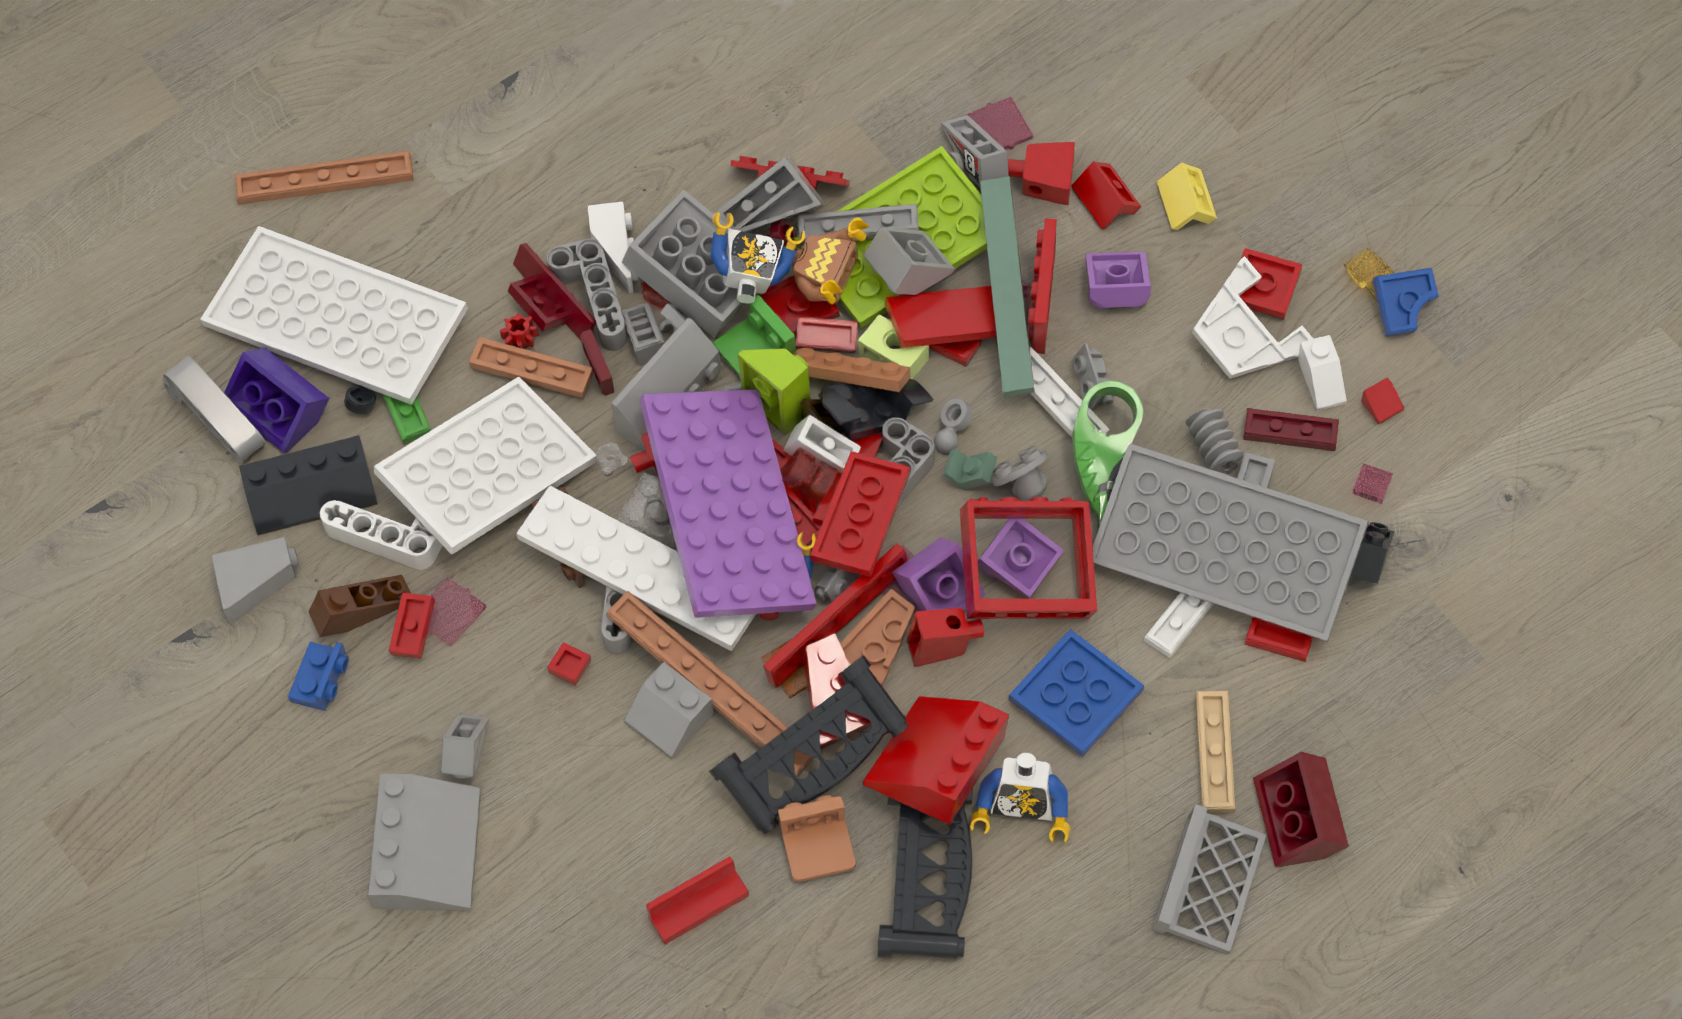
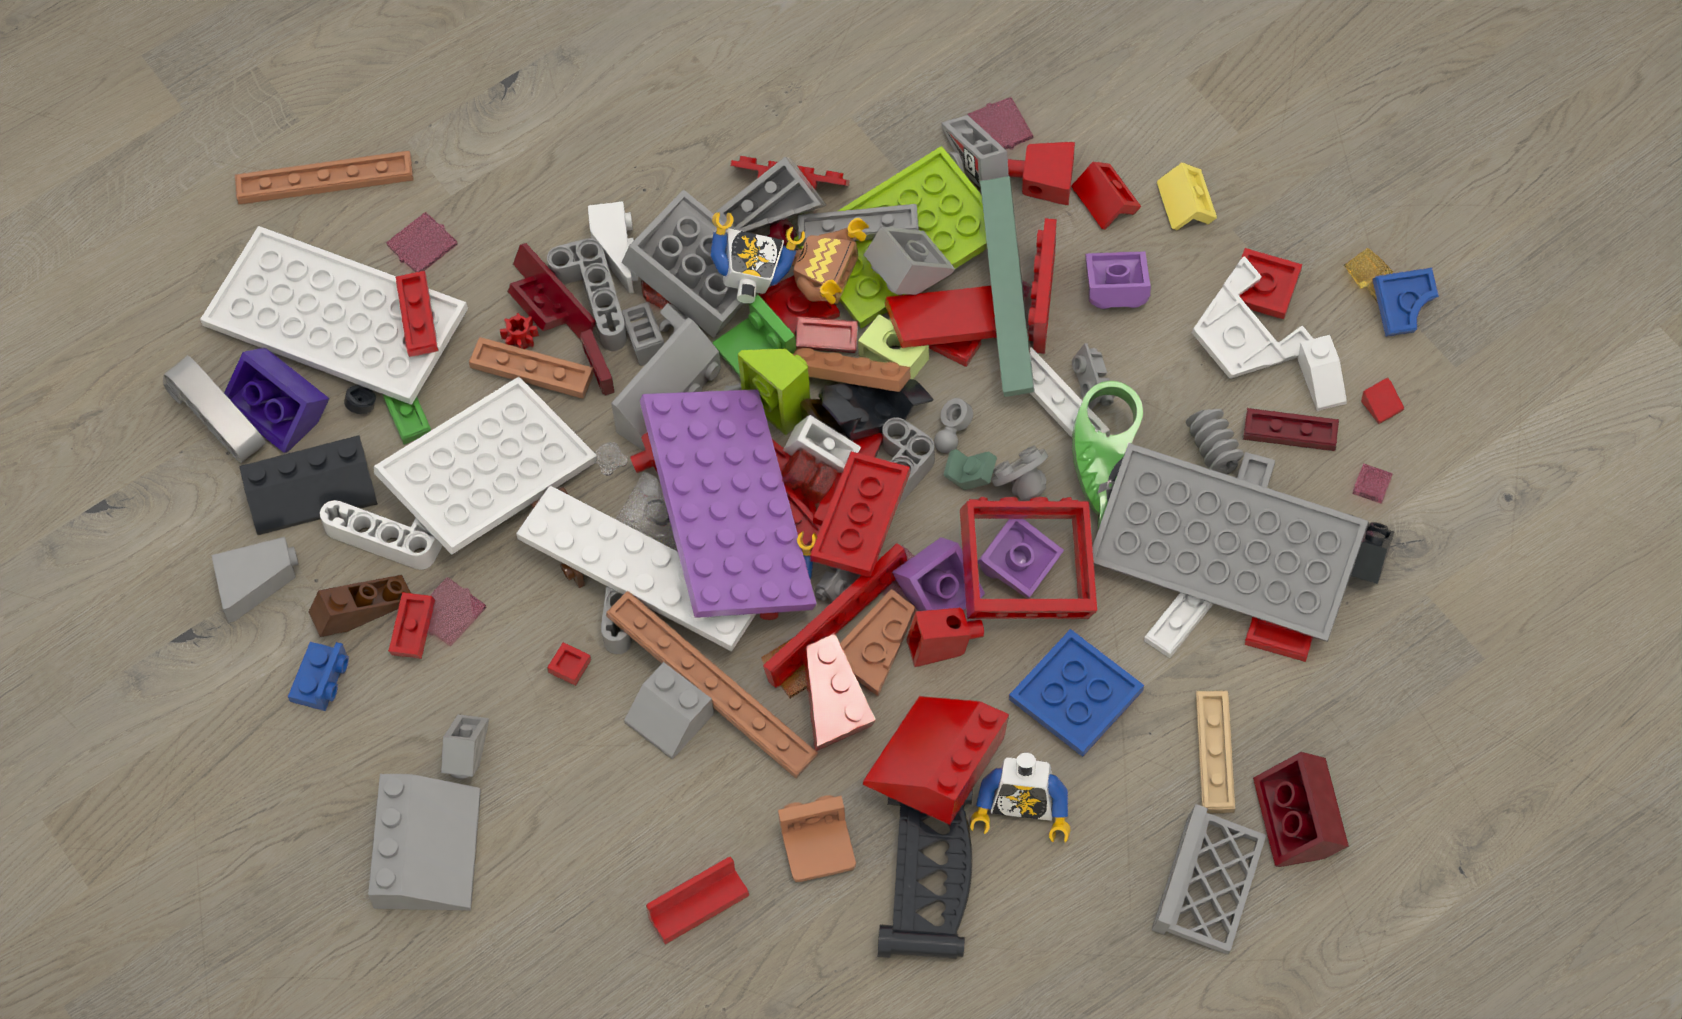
black piece [709,655,909,835] -> none
none -> clear pink piece [386,212,458,272]
none -> red tile [395,271,439,357]

